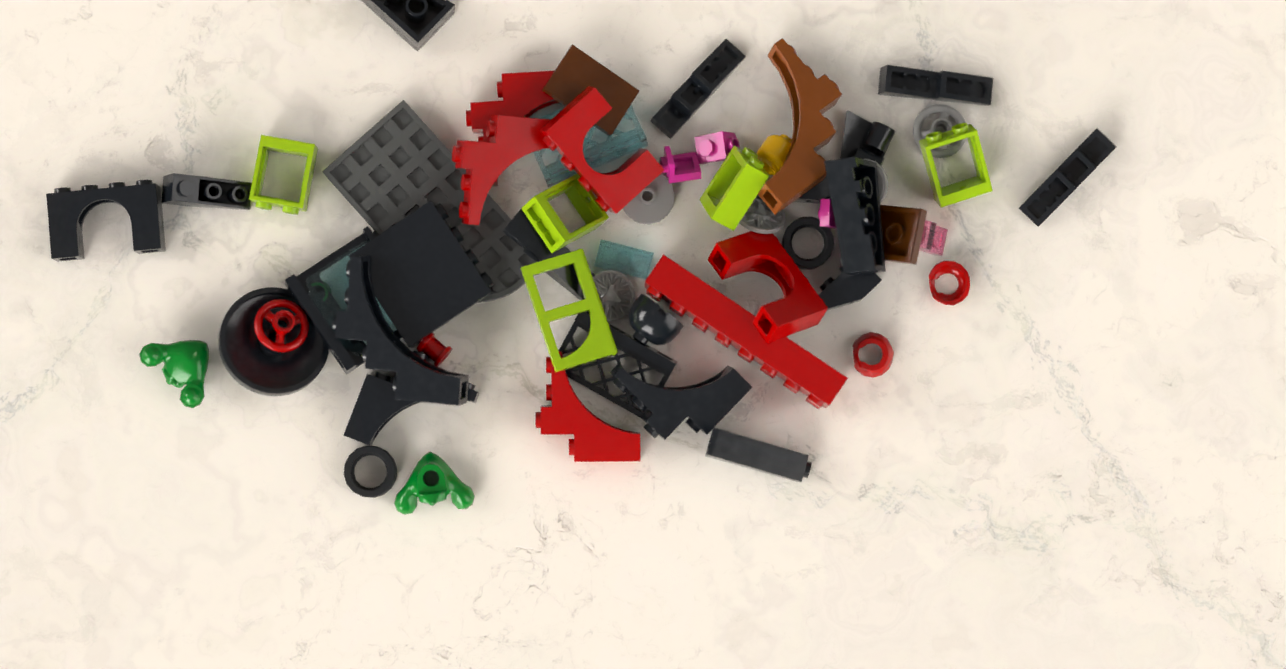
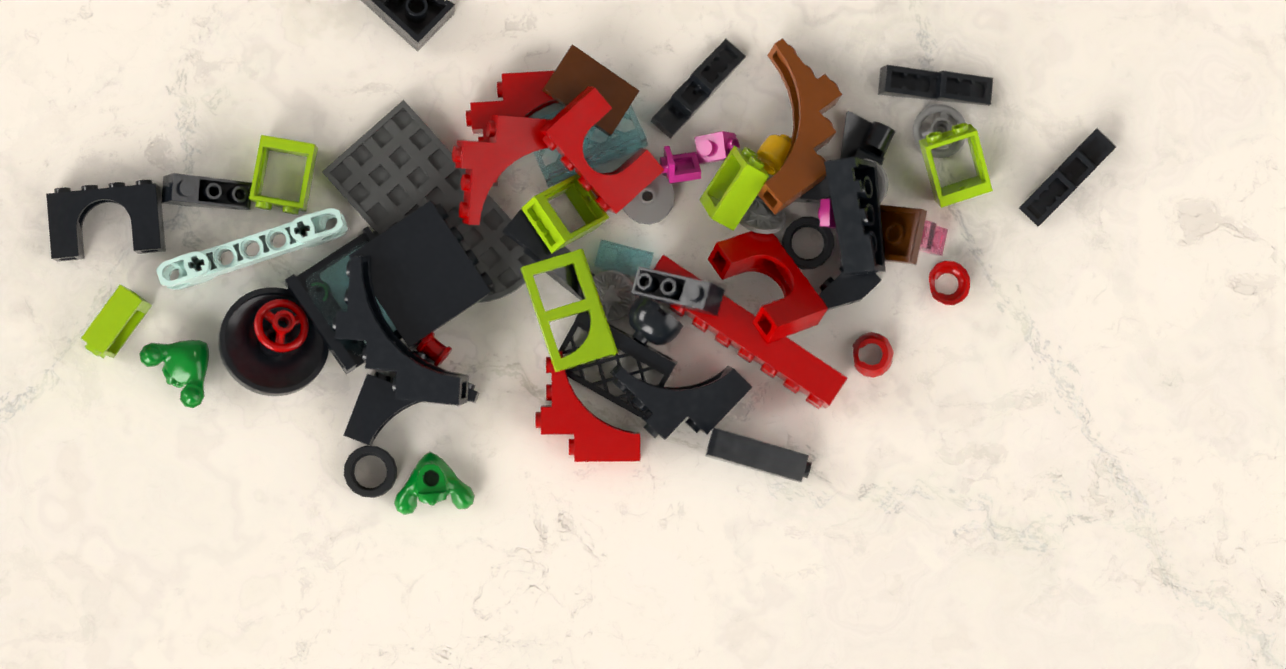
none -> lime window [81,284,152,359]
none -> light aqua piece [156,208,348,290]
none -> black slope [631,267,725,316]

